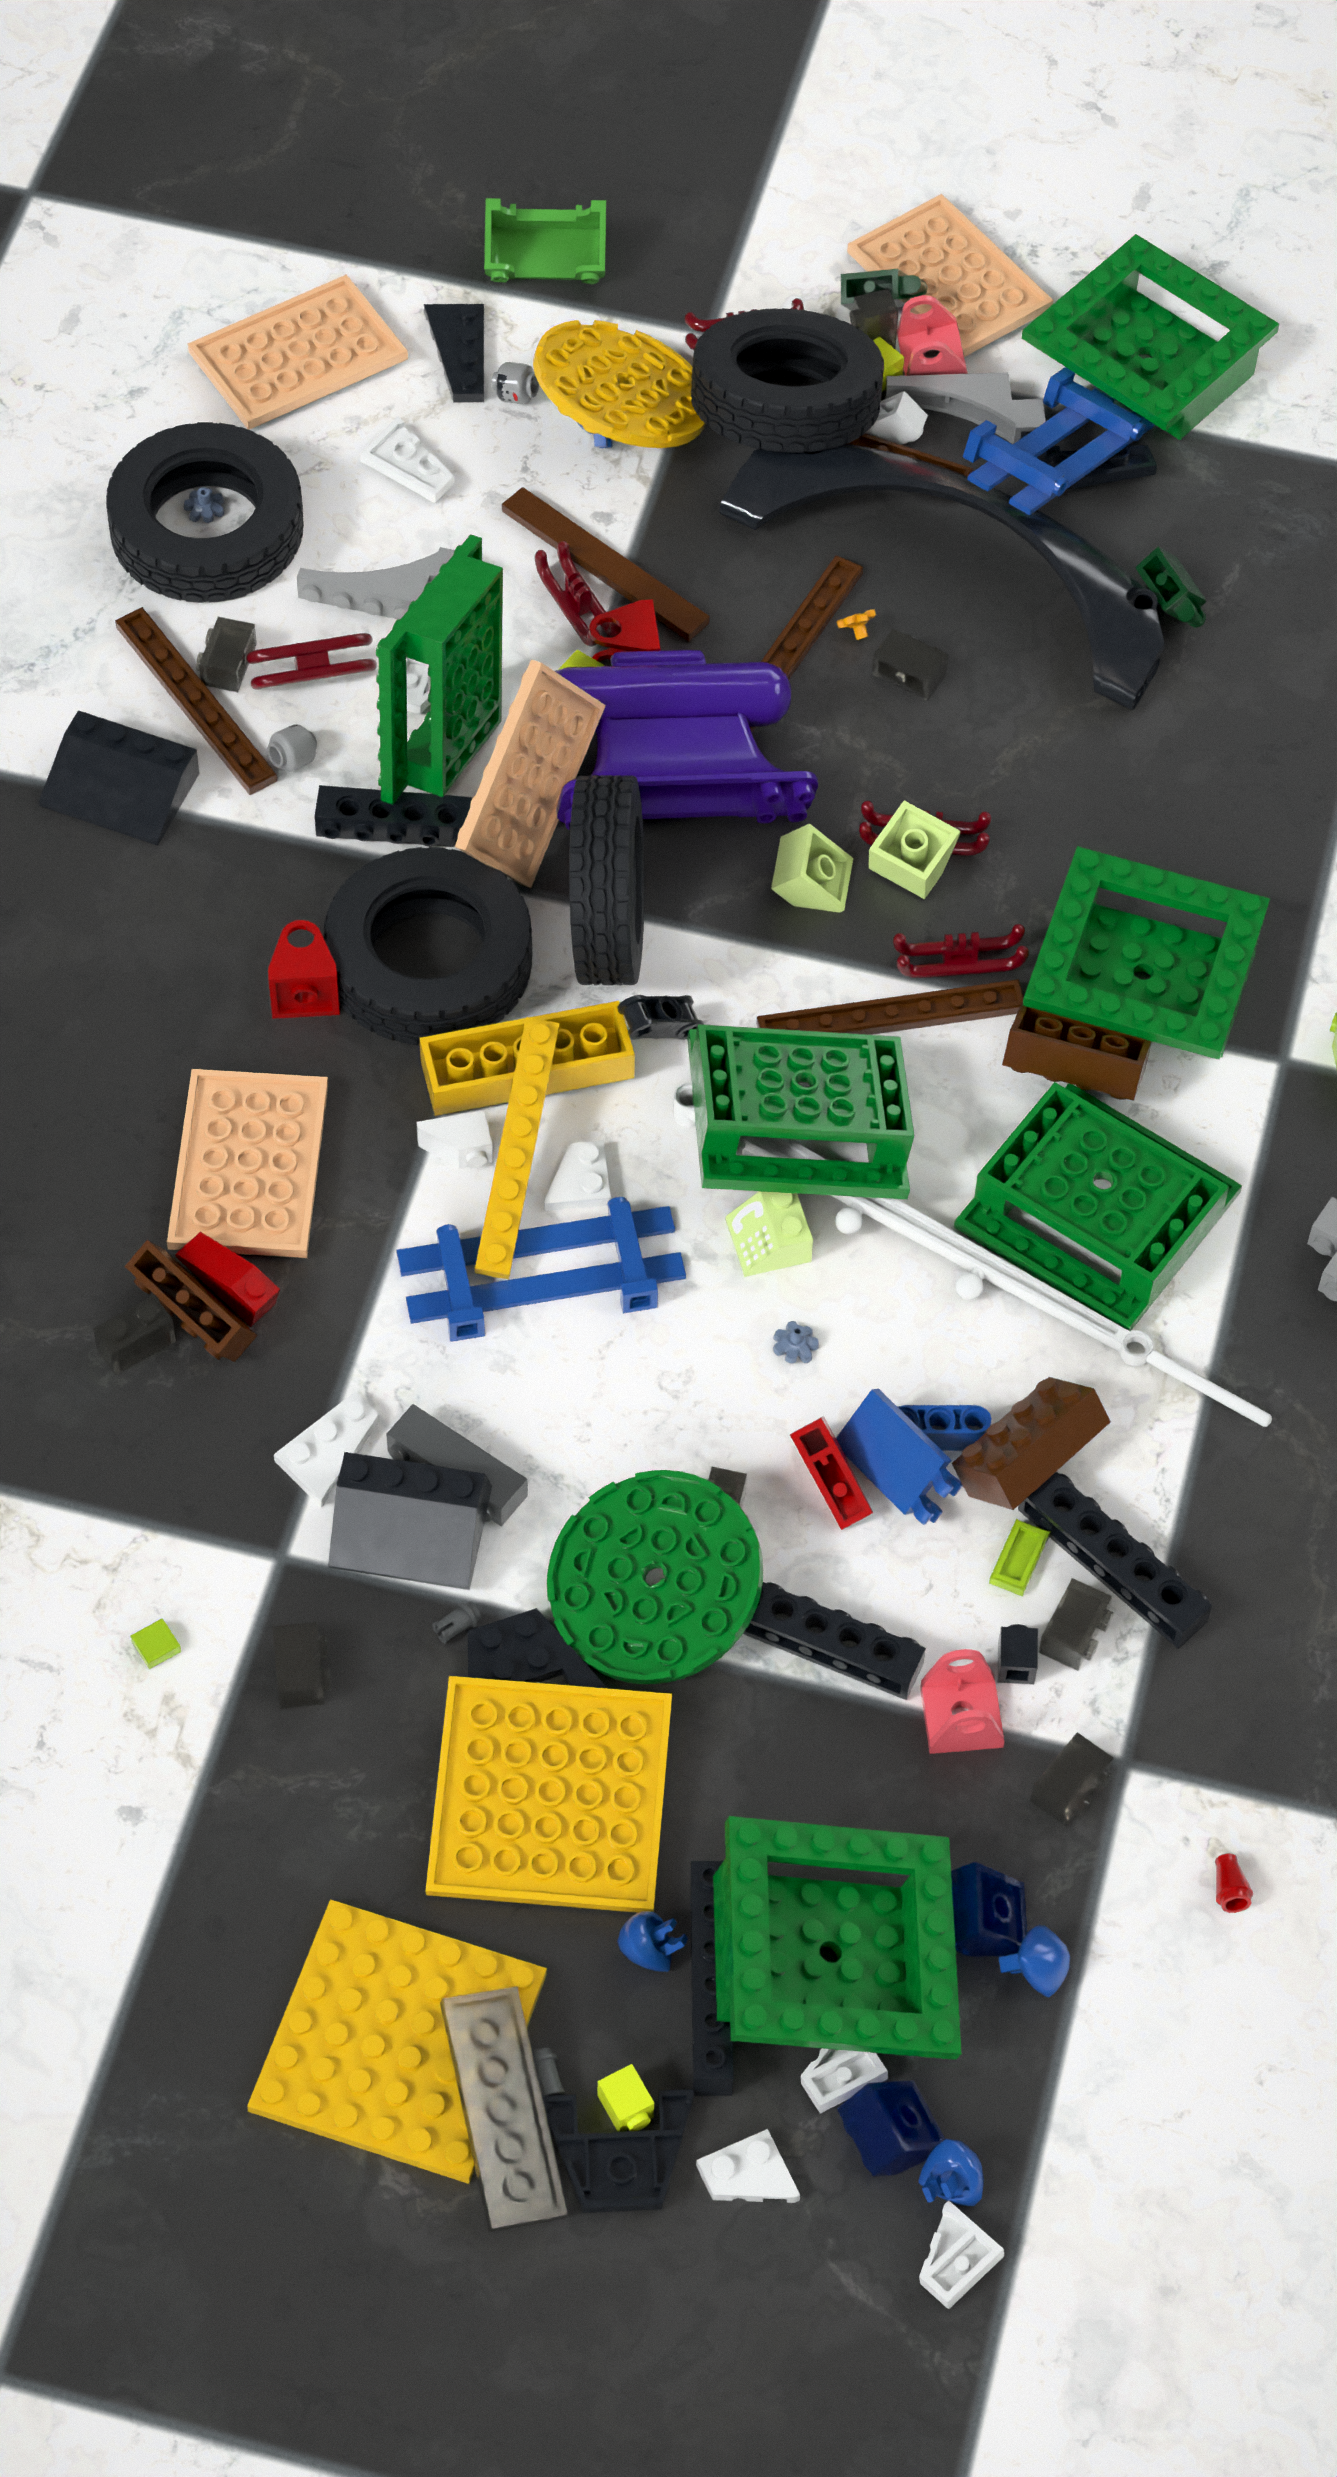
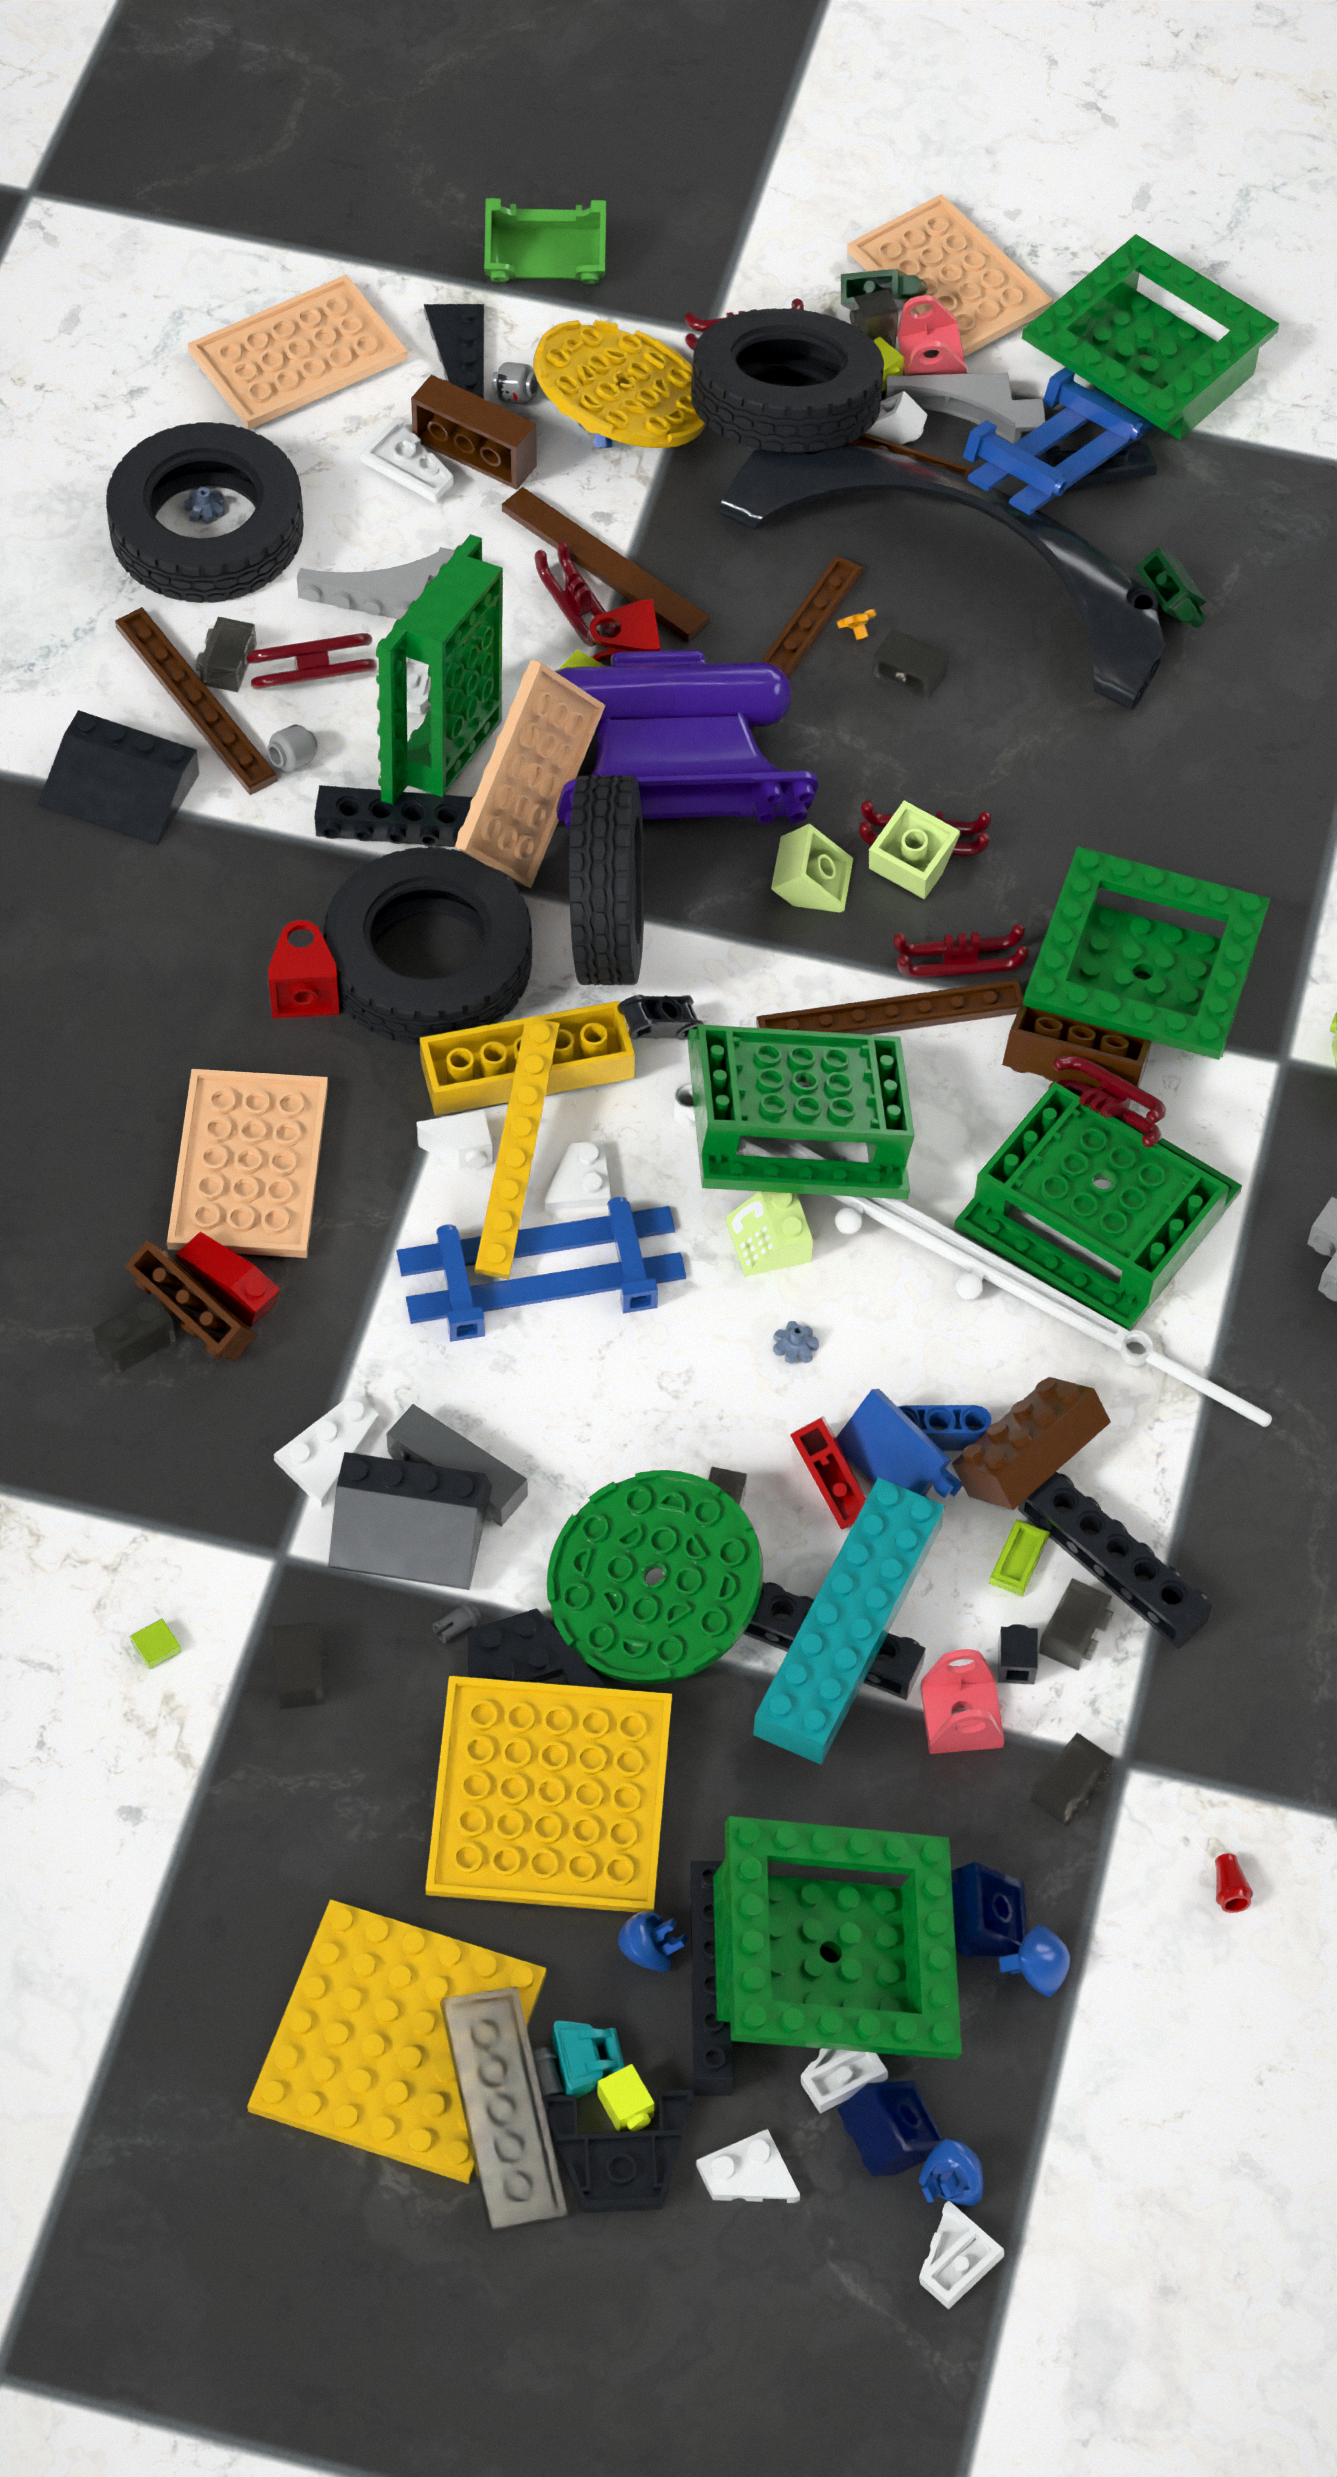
none -> reddish brown brick [411,374,537,490]
none -> teal piece [552,2021,625,2099]
none -> teal brick [753,1477,945,1765]
none -> dark red piece [1048,1056,1166,1148]

